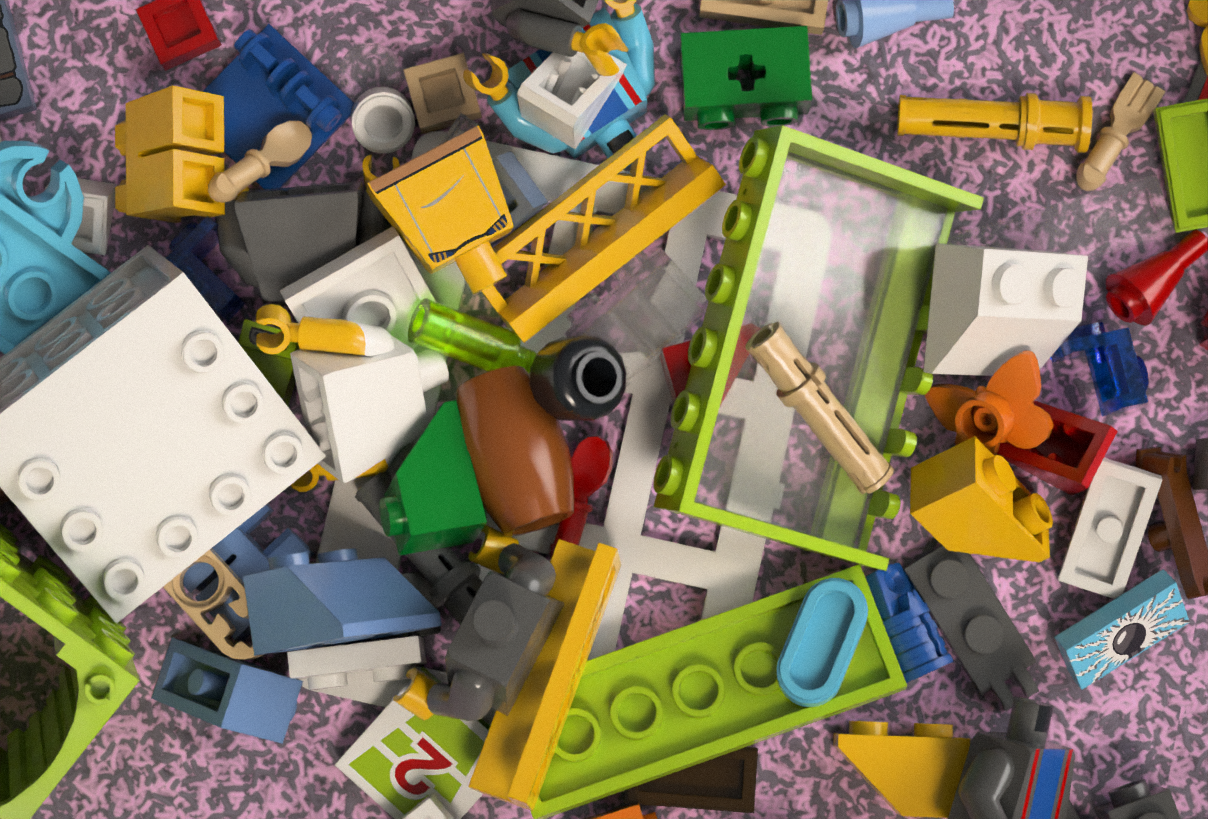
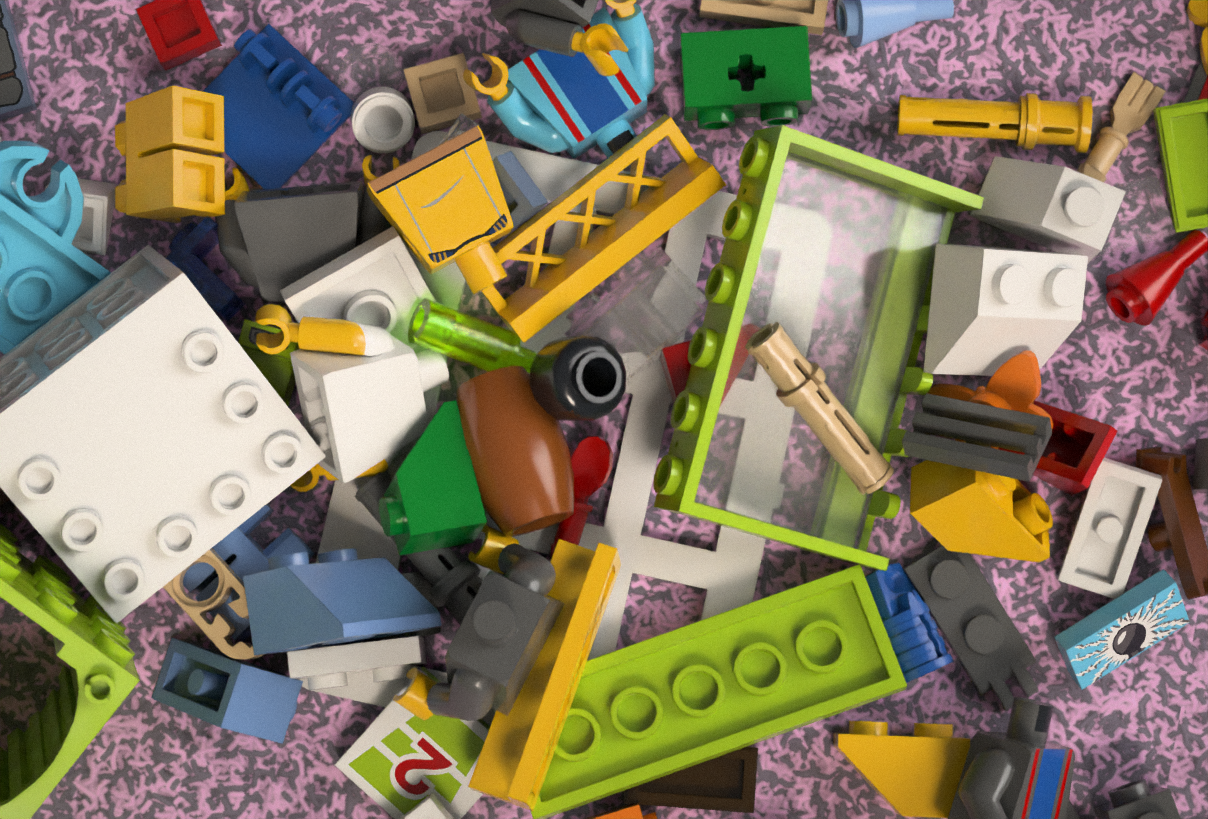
tan piece [208,121,312,203] -> none
white slope [517,52,627,149] -> none
medium azure tile [777,578,868,707] -> none
clear blue bracket [1051,322,1149,417] -> none
none -> dark grey tile [902,393,1052,482]
none -> white slope [970,156,1126,264]

